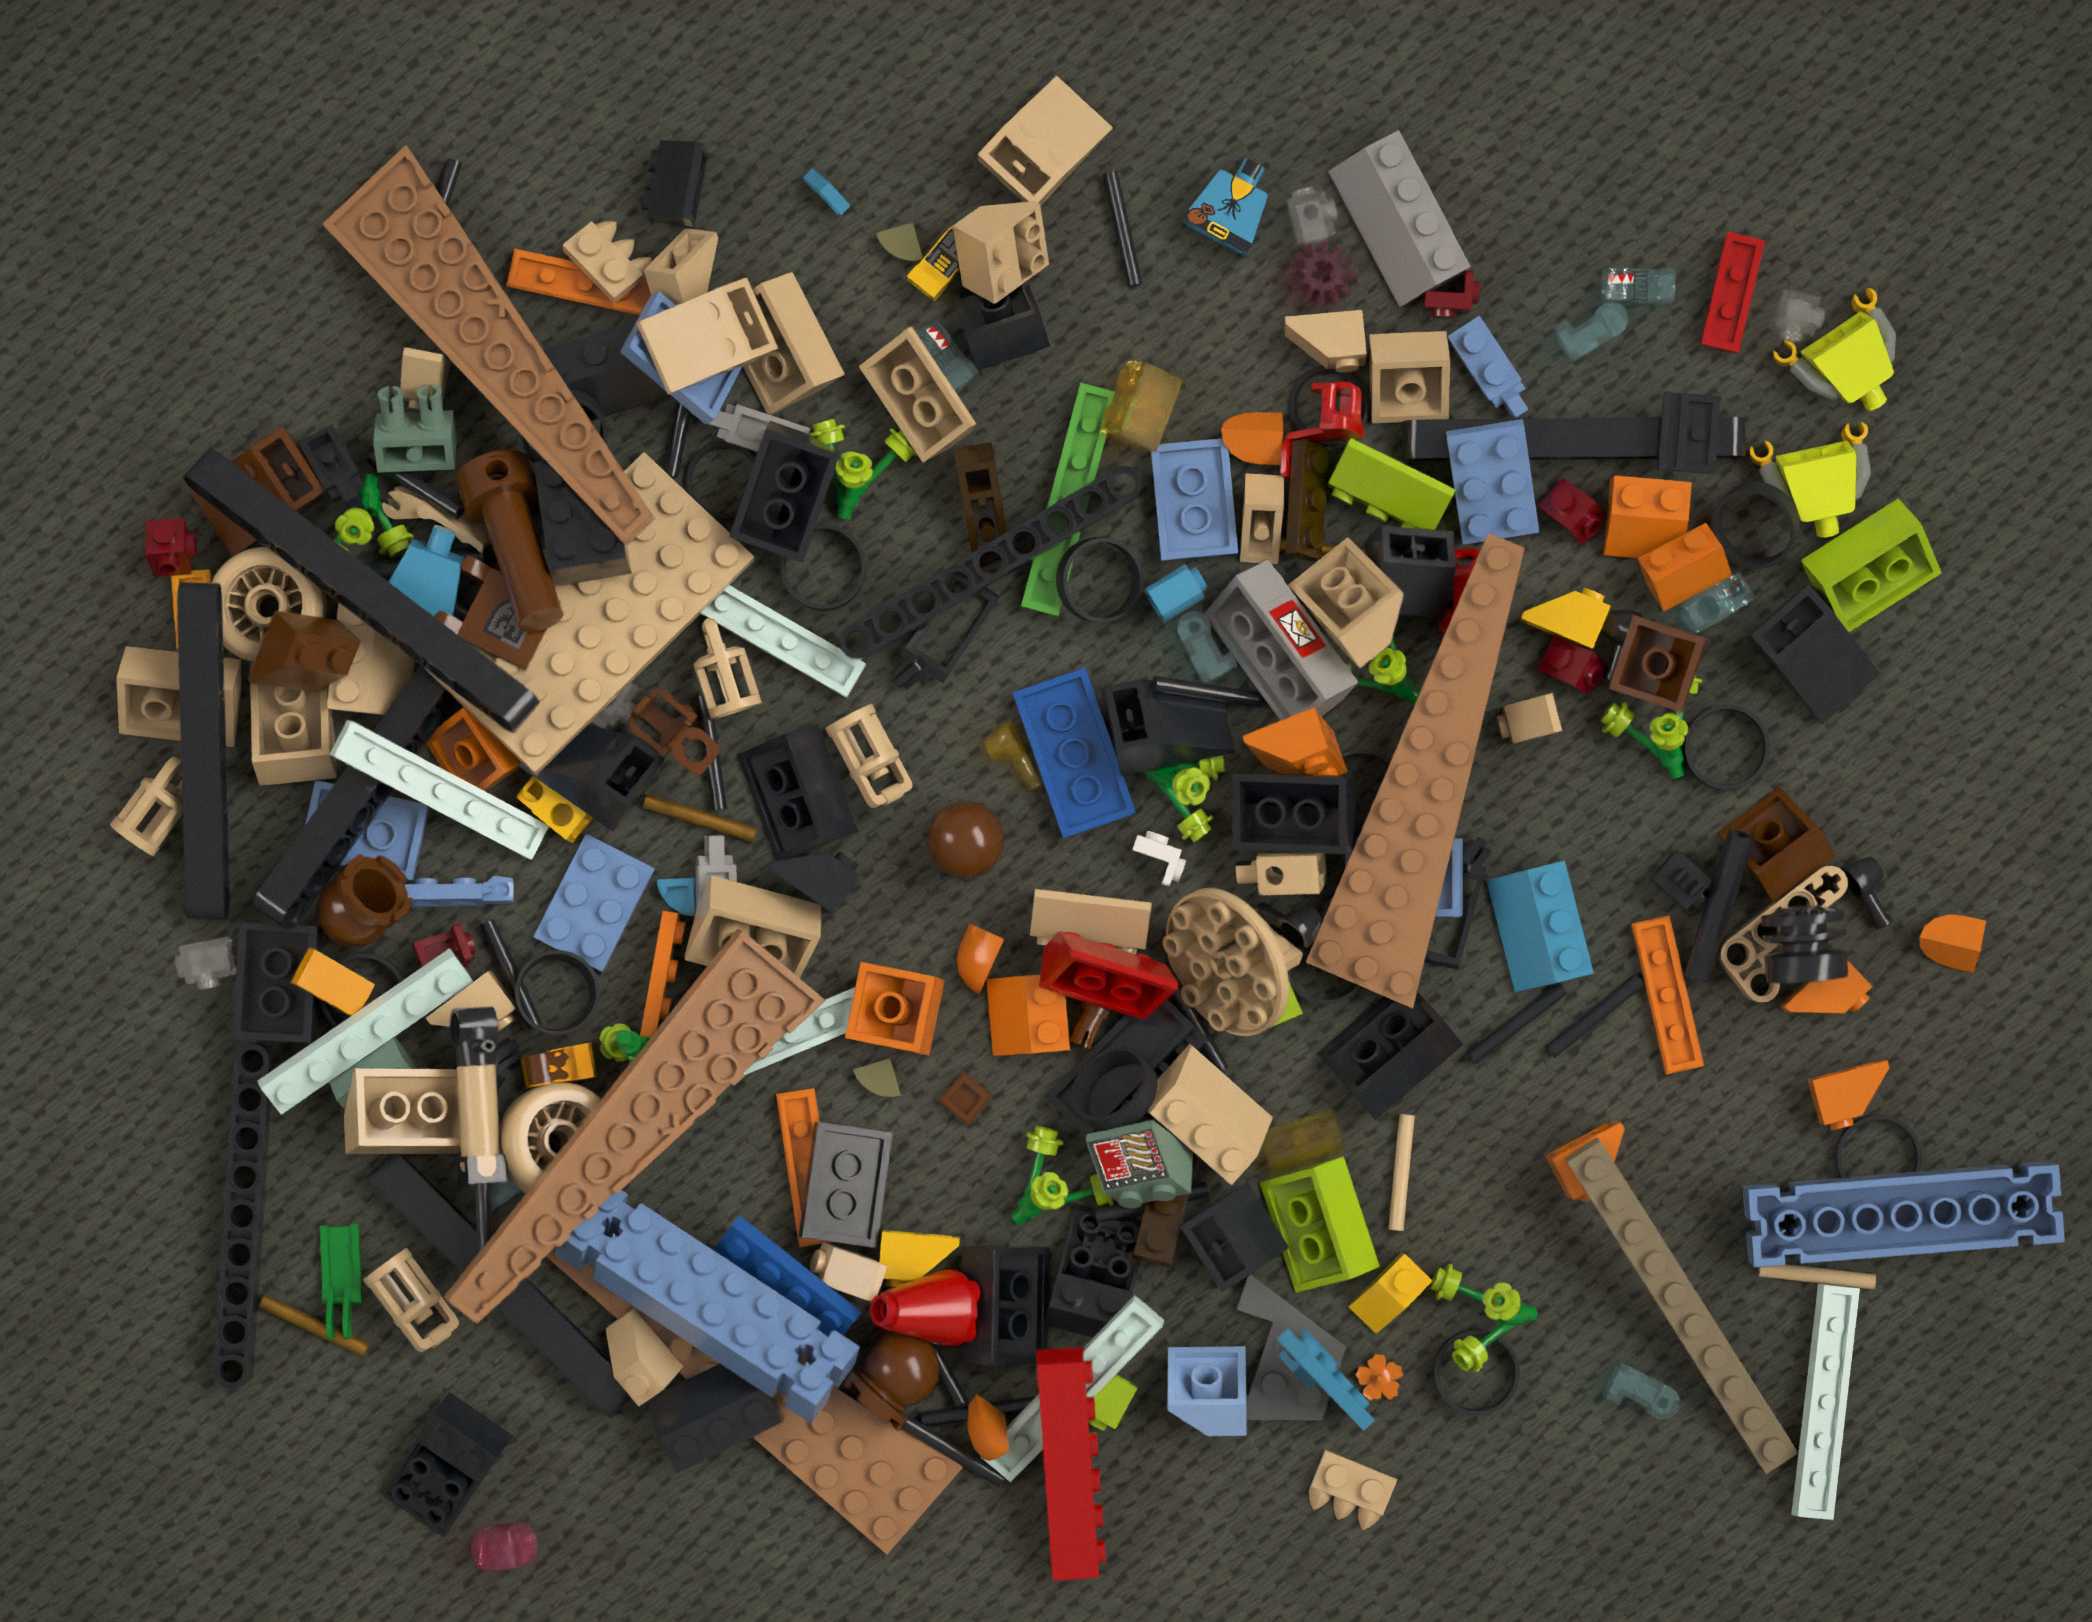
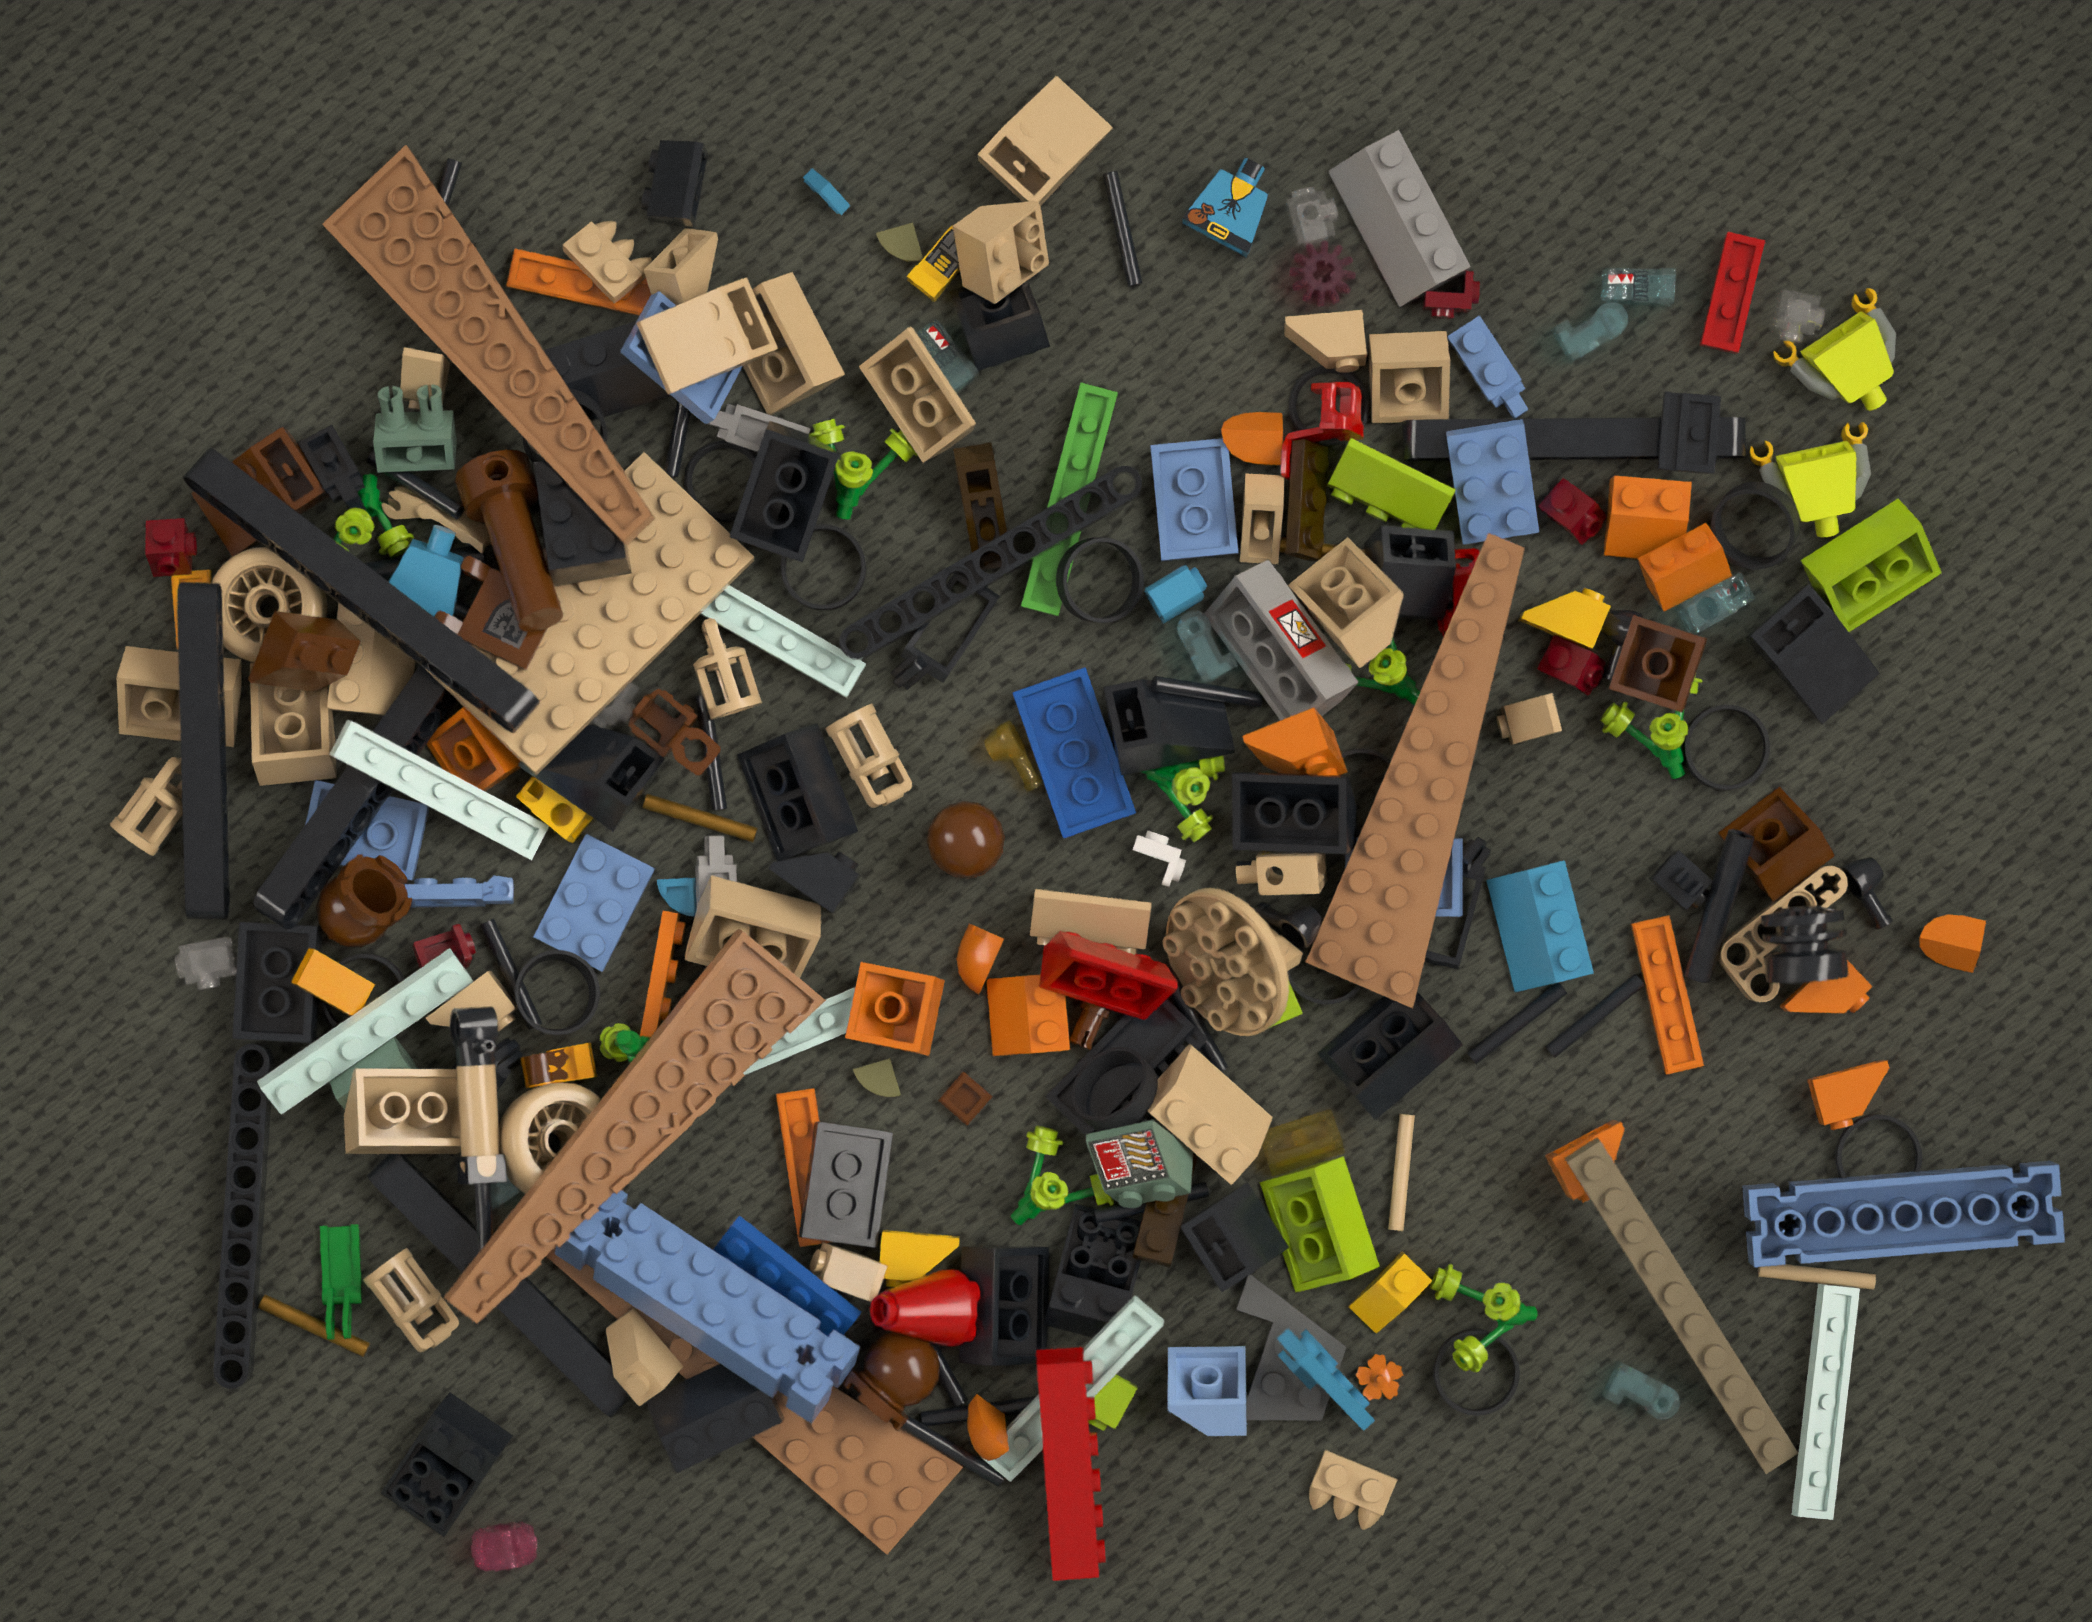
clear yellow brick [1100,361,1183,452] -> none

